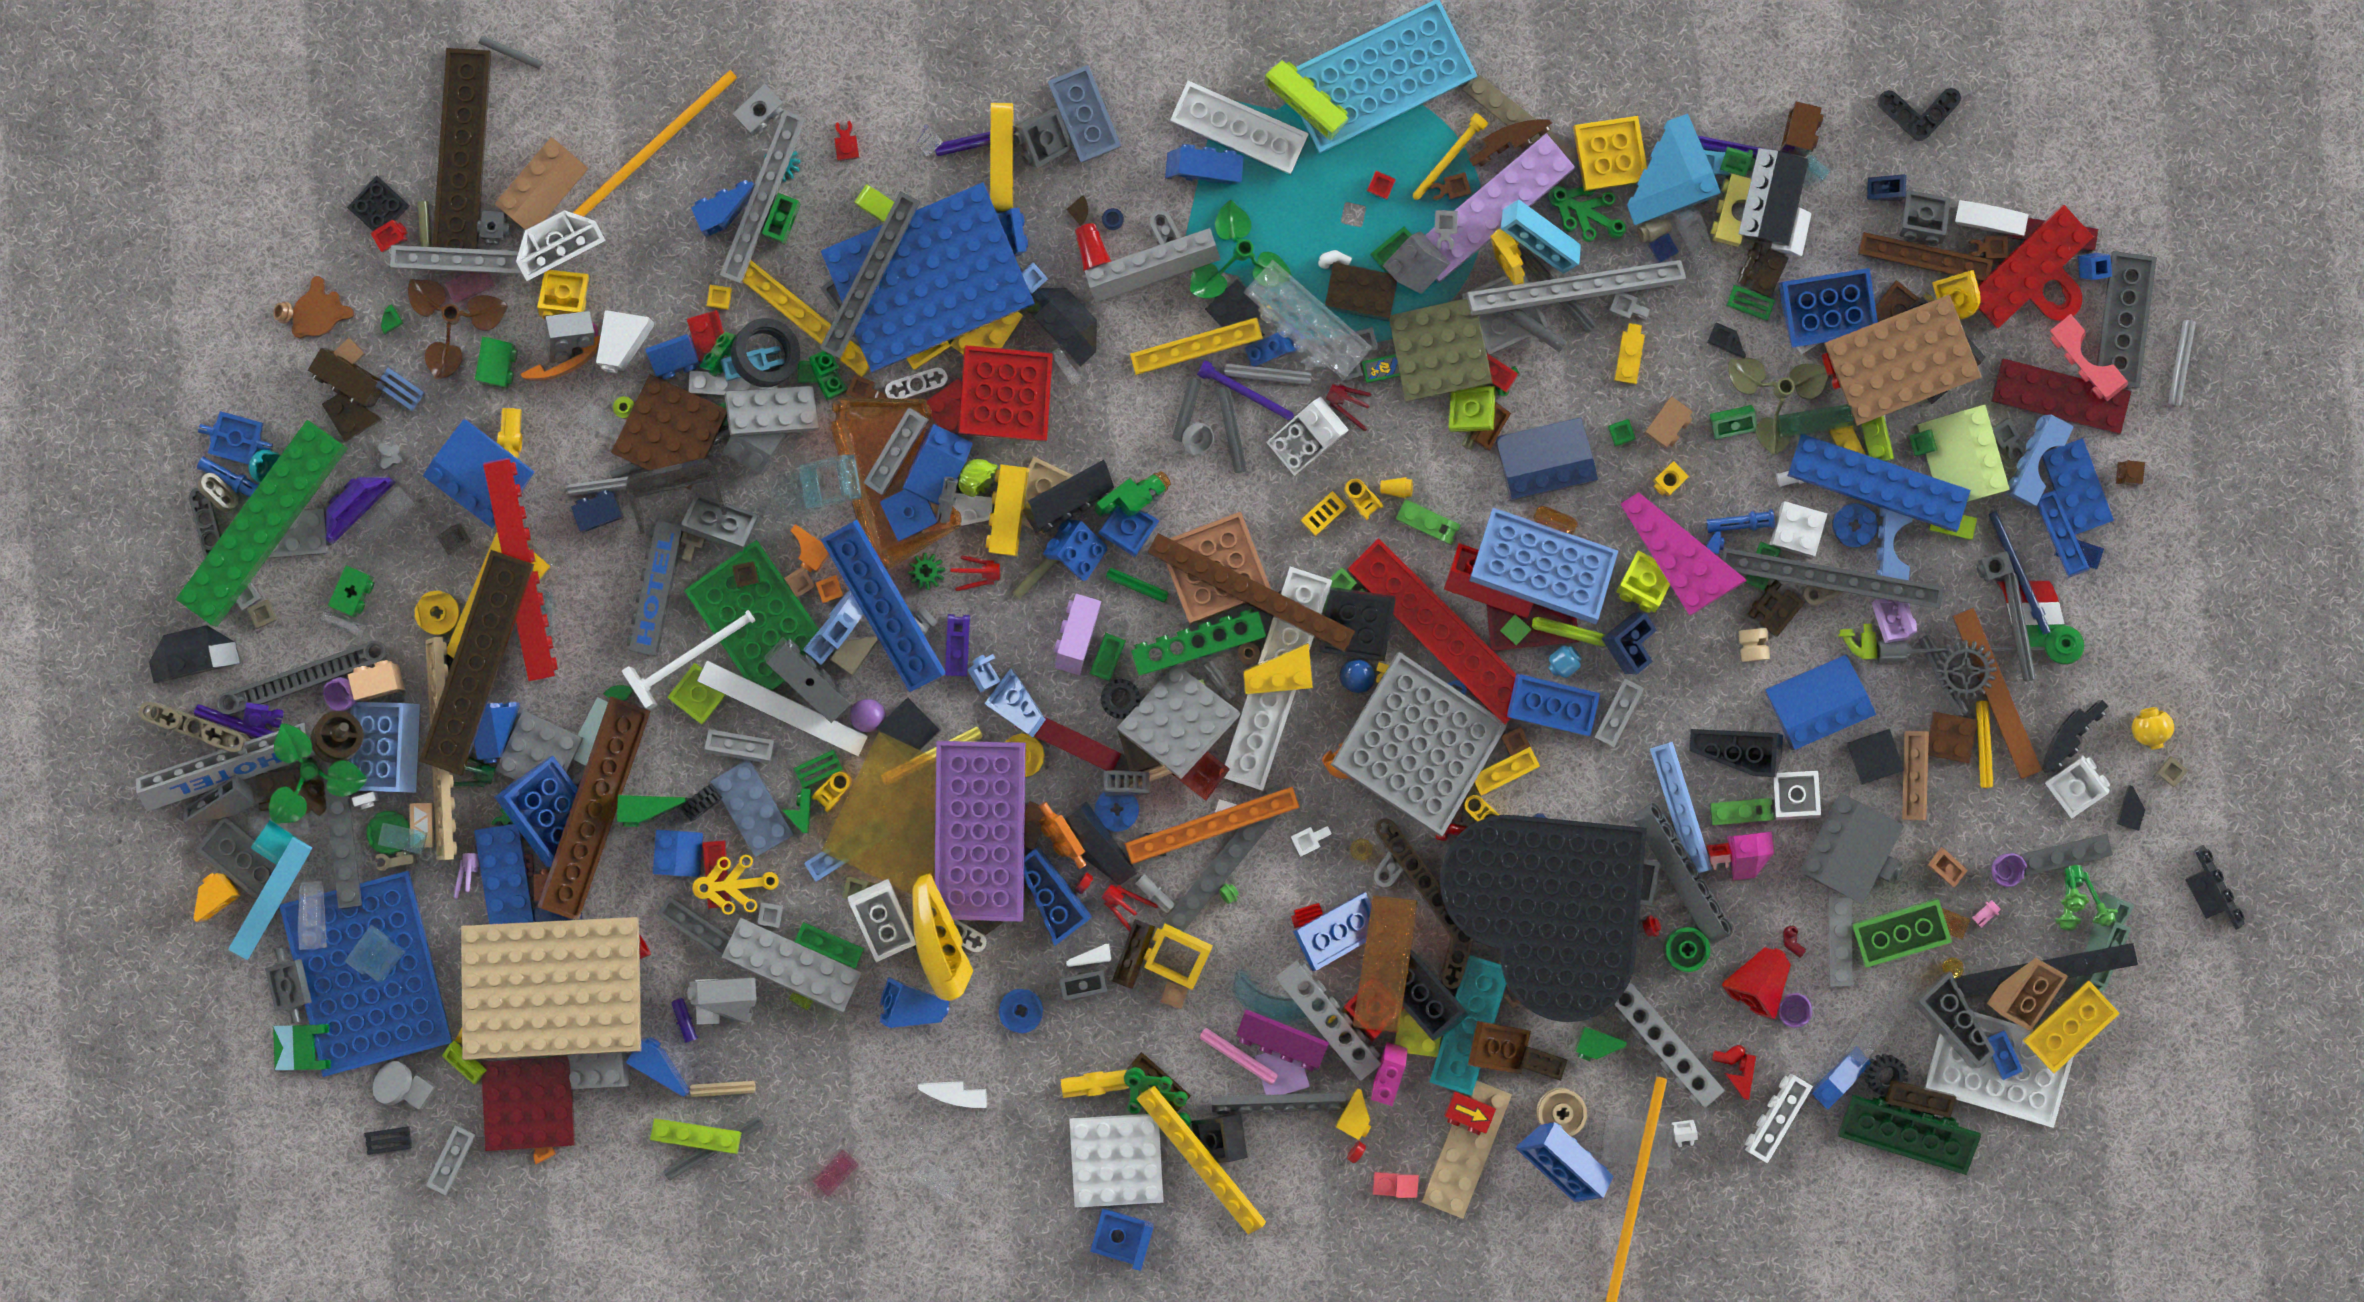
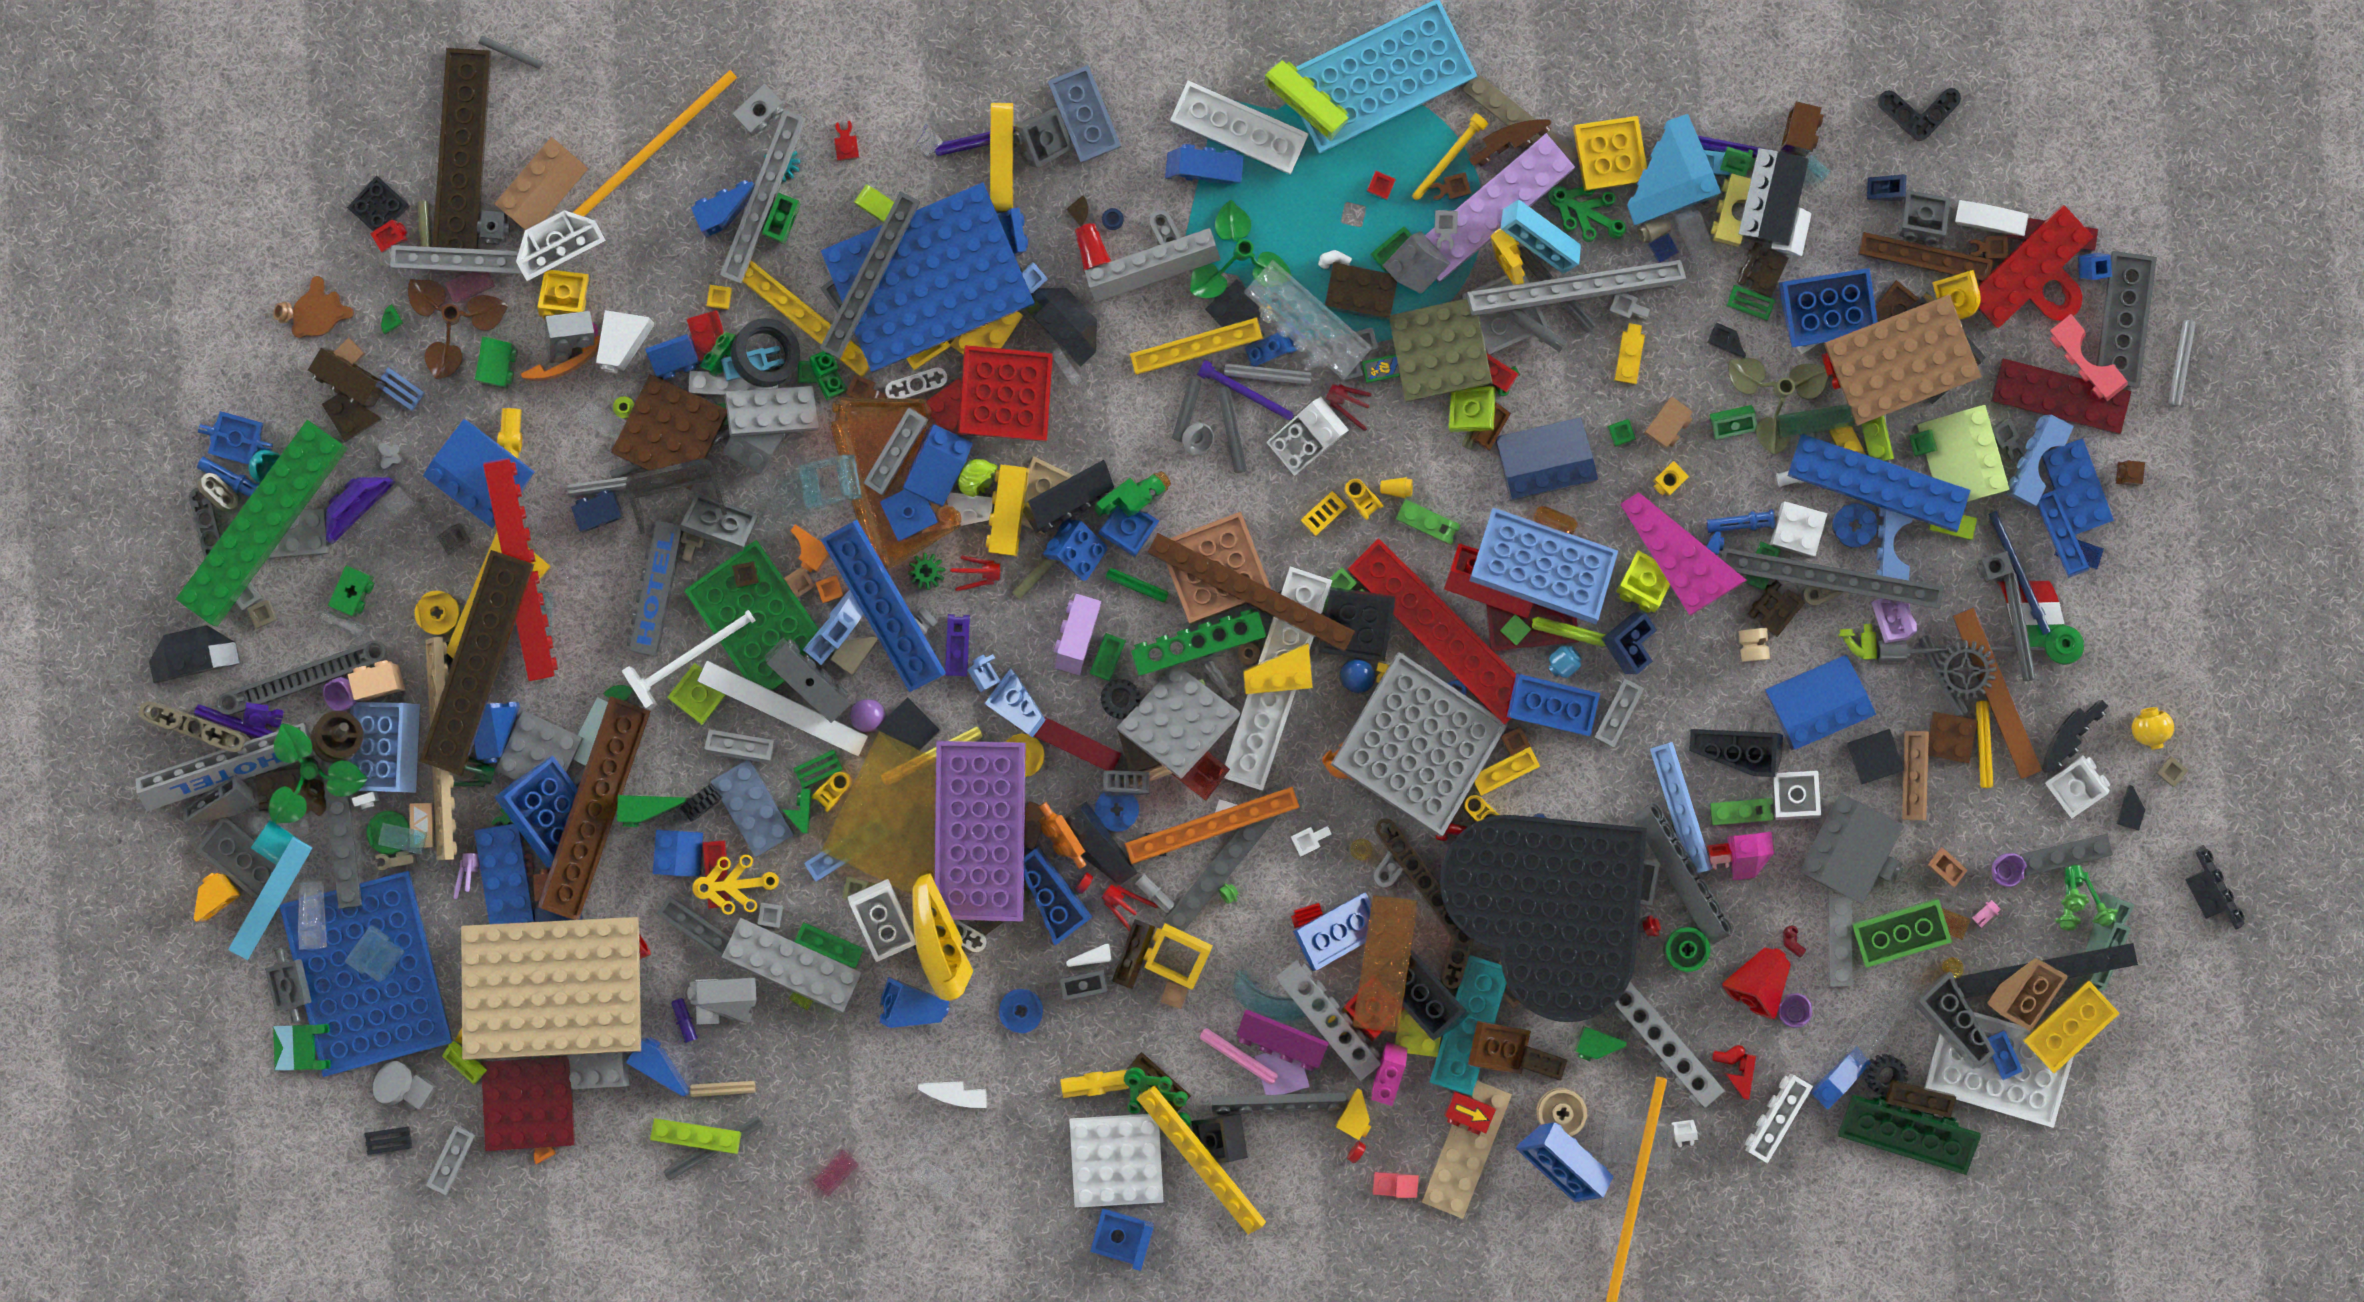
dark grey pin [936,477,958,523] -> none

